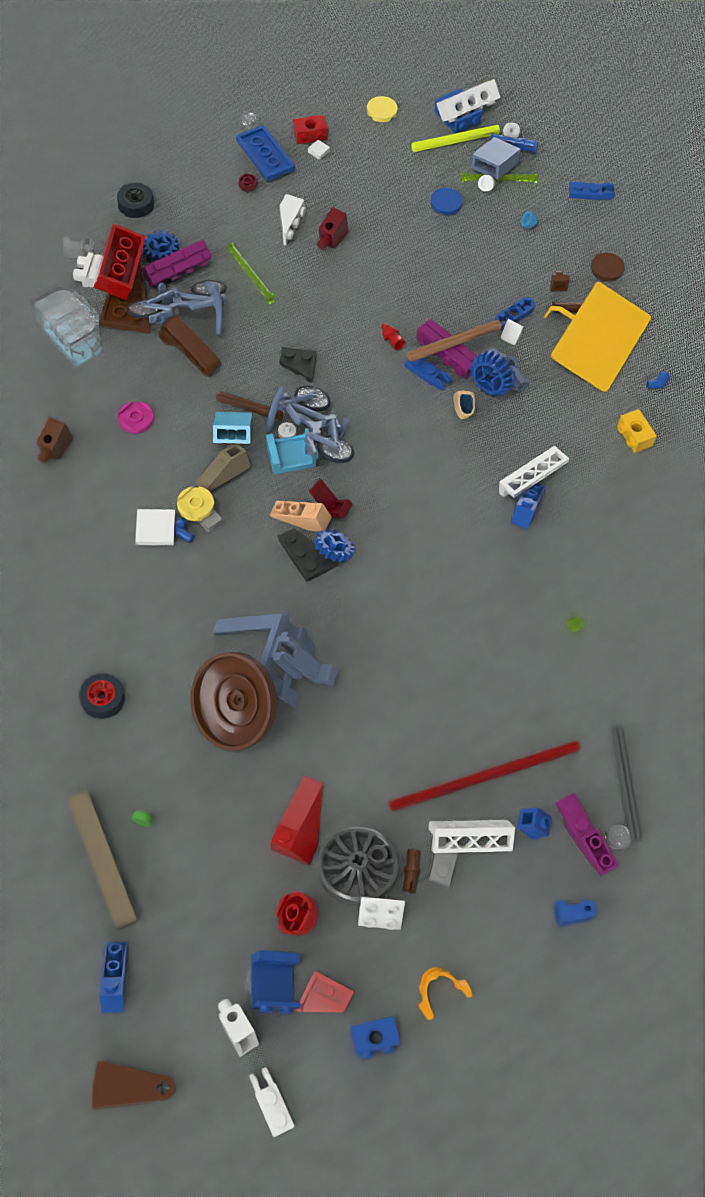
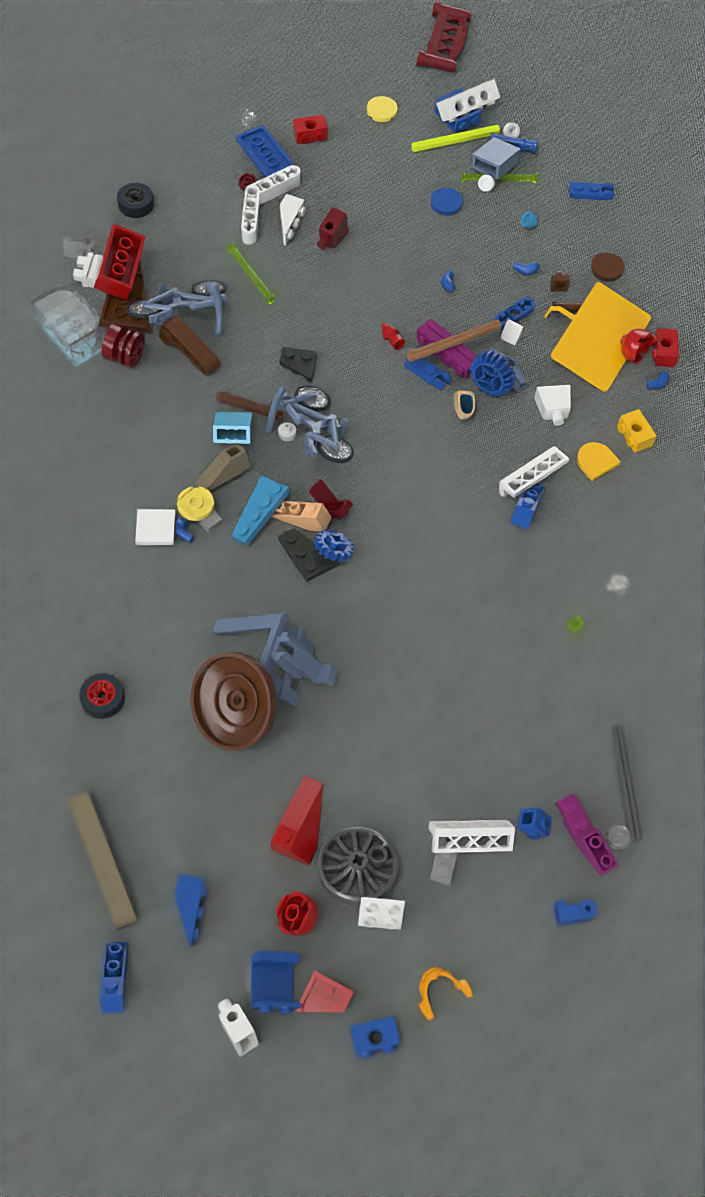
reddish brown torso [37,416,73,464] -> none
reddish brown piece [92,1060,176,1110] -> none
dark pink tile [118,401,154,434] -> none
bright green tile [131,811,154,827] -> none
magenta brick [141,239,212,288] -> none
blue gear [143,230,179,262] -> none
white hinge [249,1067,295,1138] -> none
medium azure panel [266,428,319,475] -> none
white tile [308,140,330,160] -> none
red axle [388,741,581,812] -> none
reddish brown pin [402,849,421,894] -> none
none -> dark red wheel [101,323,145,368]
none -> blue slope [174,874,208,947]
none -> dark azure wing [231,476,291,546]
none -> white beam [241,165,301,244]
none -> dark red piece [416,0,472,72]
none -> blue arm [441,270,455,292]
none -> blue arm [513,261,539,275]
none -> white torso [534,385,571,426]
none -> yellow tile [577,442,621,481]
none -> clear plate [608,575,629,595]
none -> red cylinder [620,328,653,364]
none -> red brick [651,328,679,367]

